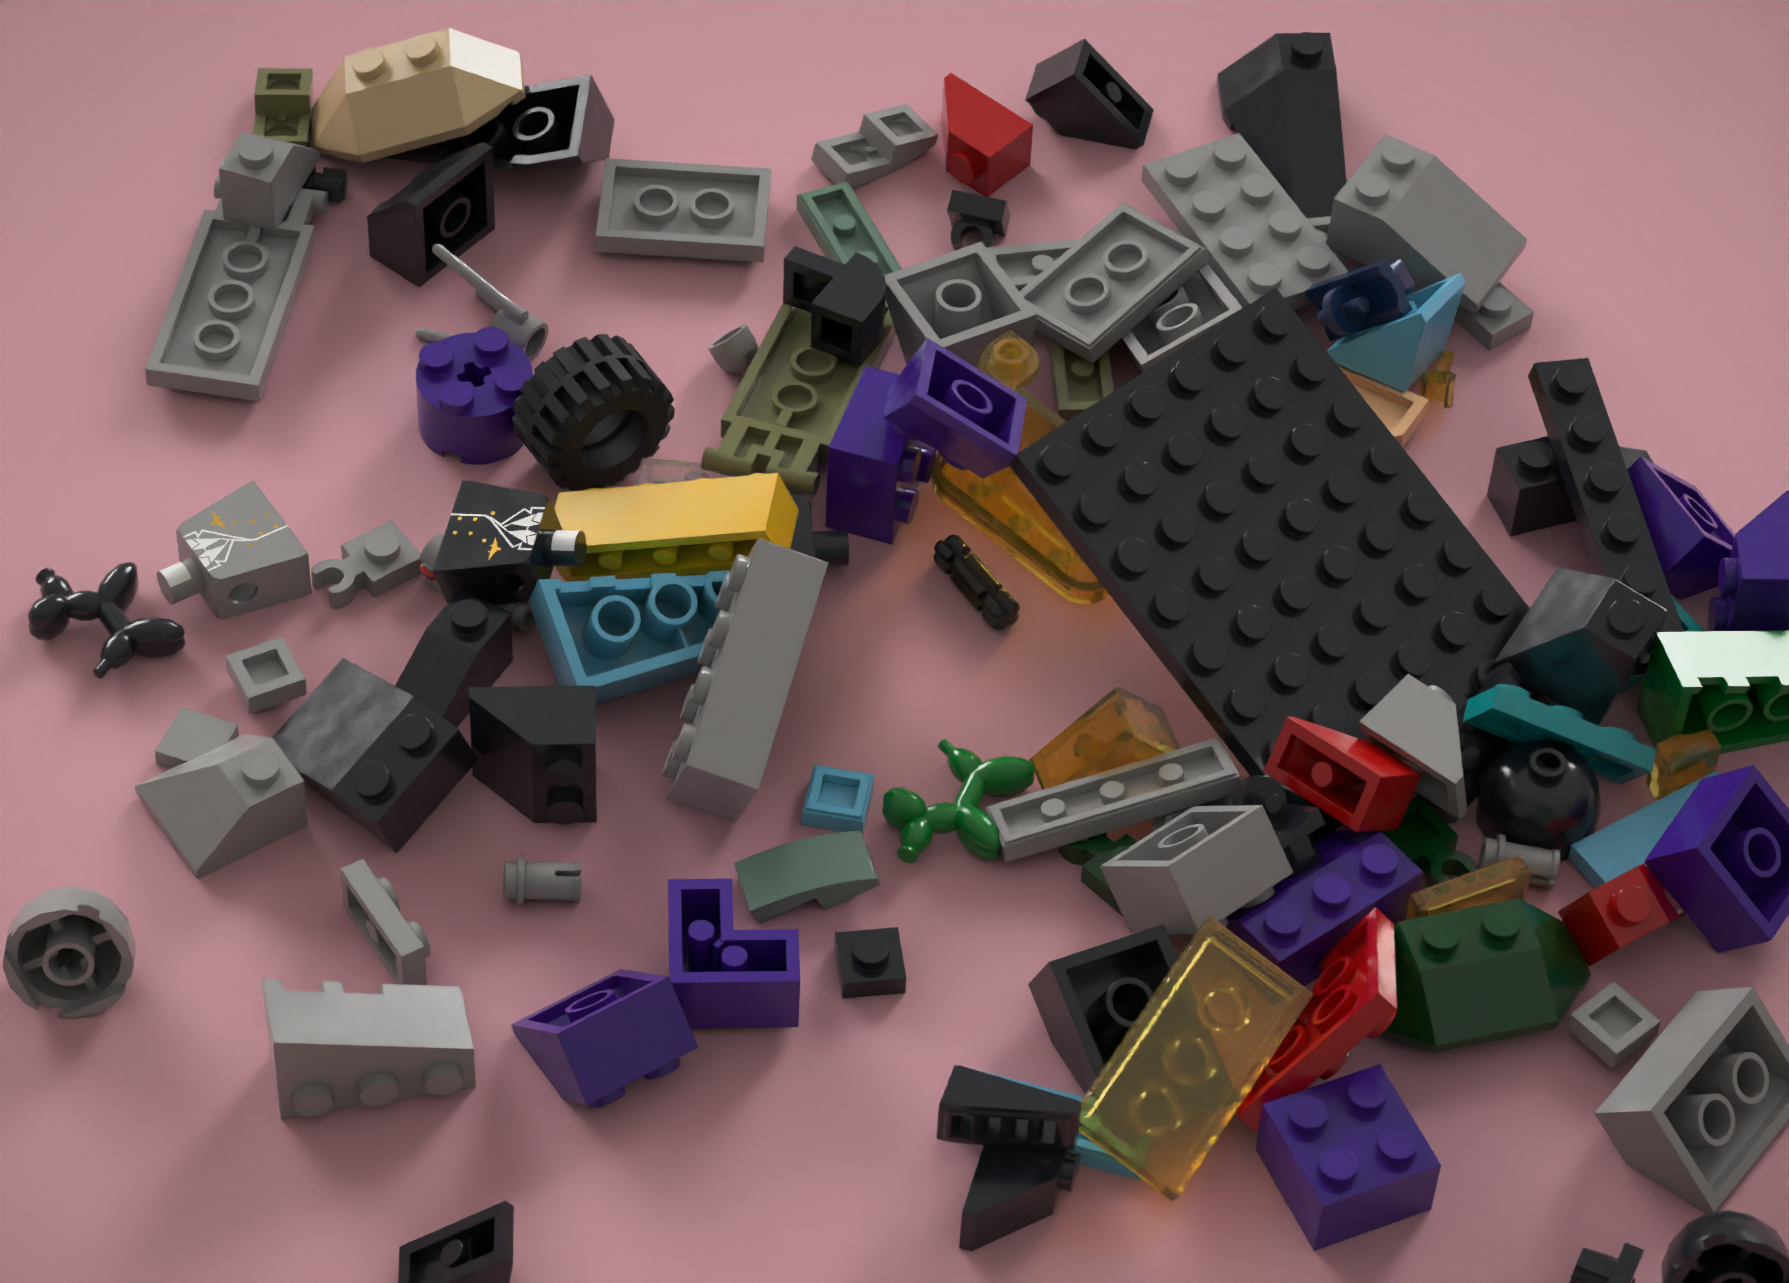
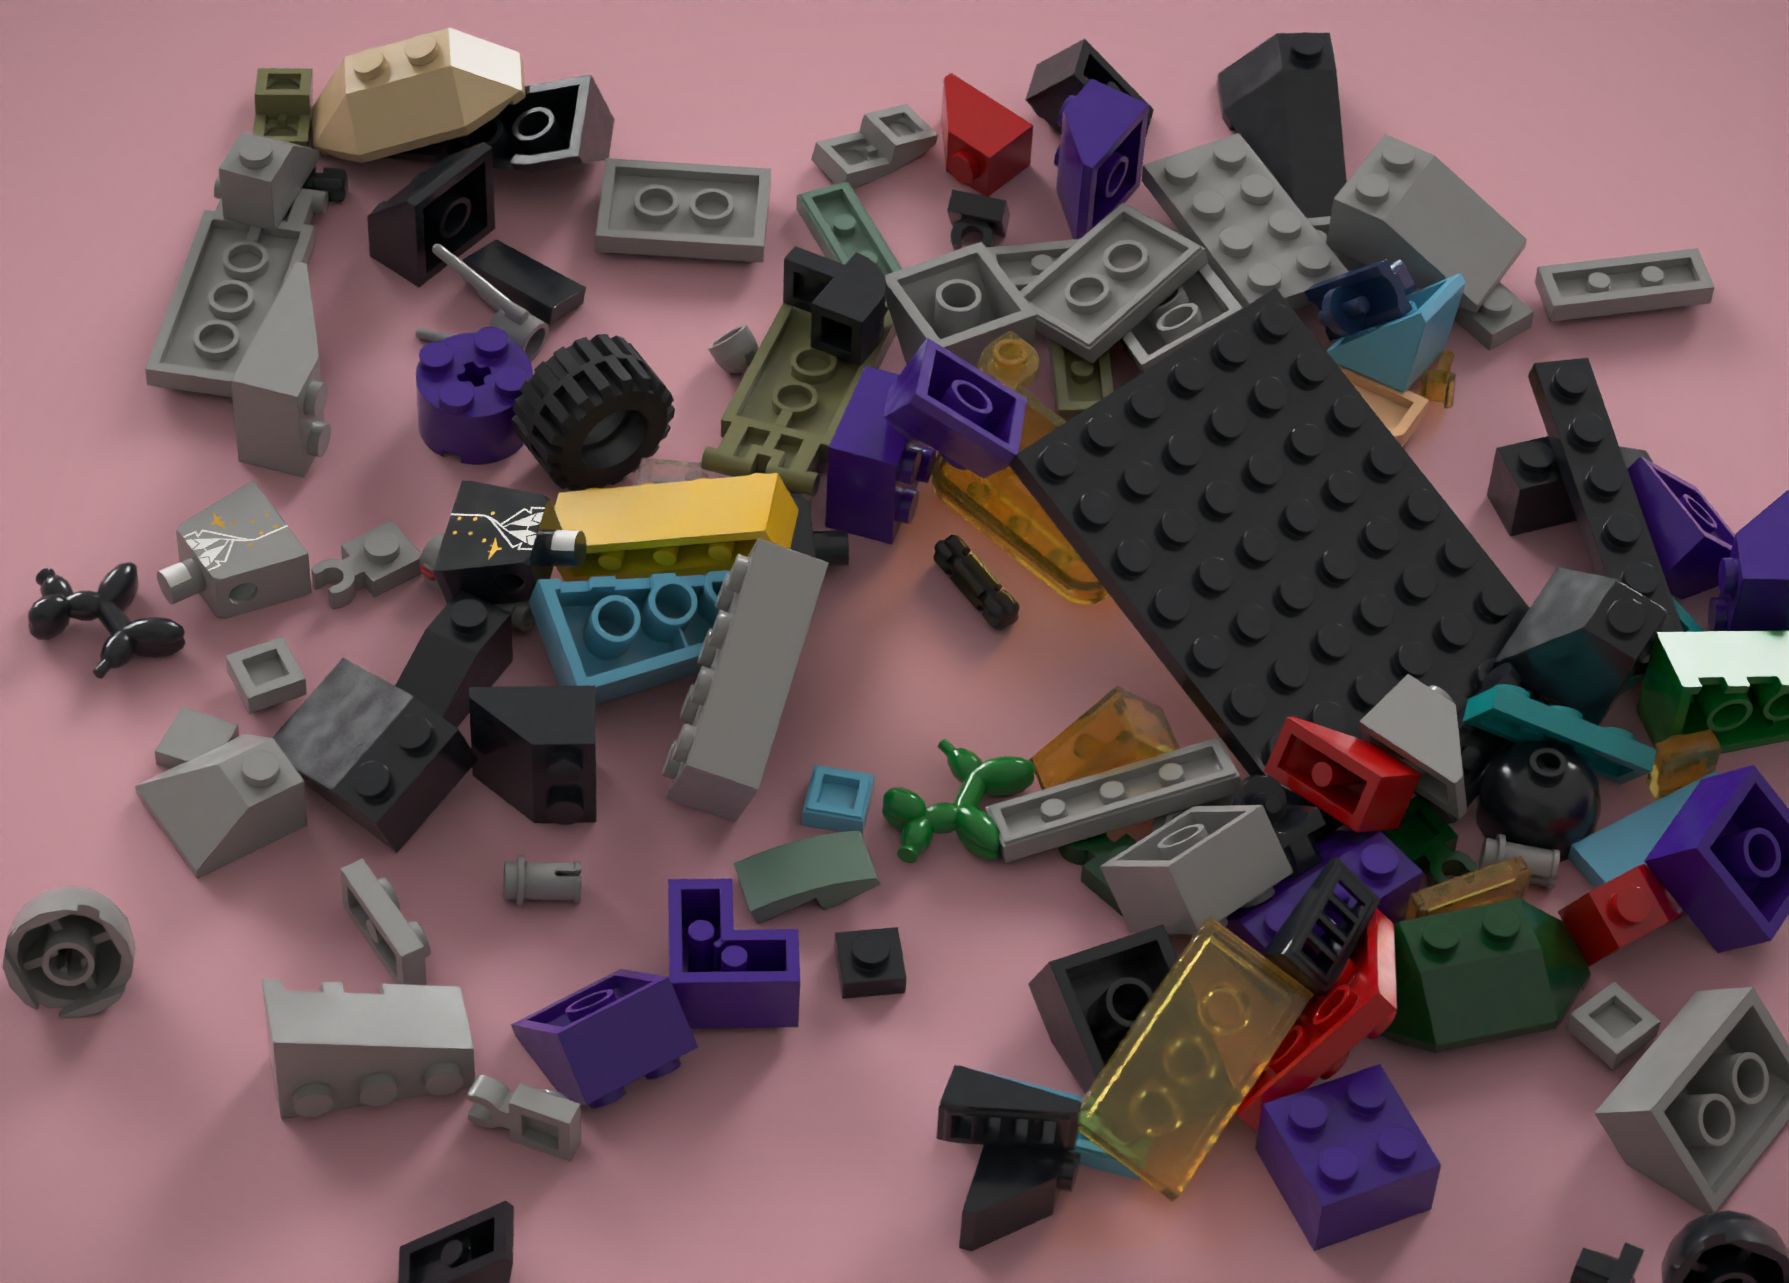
none -> light grey slope [231,261,331,478]
none -> black tile [462,239,586,325]
none -> light grey plate [467,1075,581,1162]
none -> dark purple slope [1054,79,1149,240]
none -> black slope [1260,857,1381,997]
none -> light grey plate [1535,248,1715,322]

